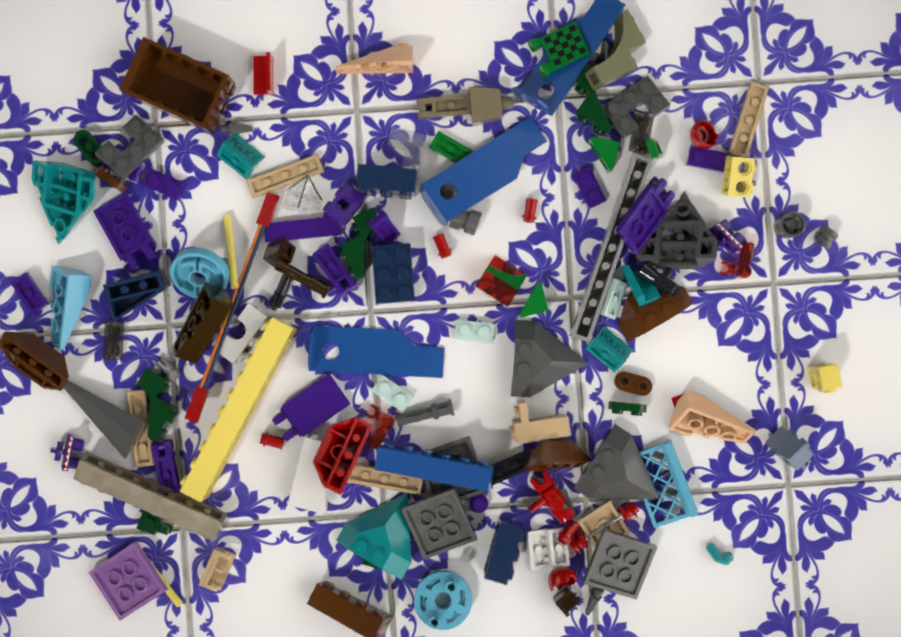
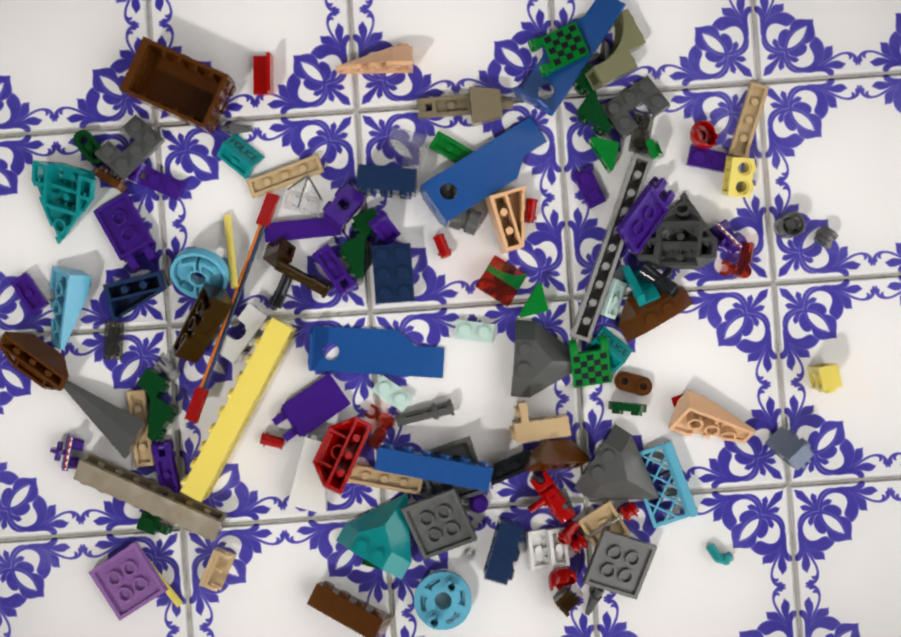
none -> light nougat wedge [485,186,526,254]
none -> green flag [568,335,612,388]

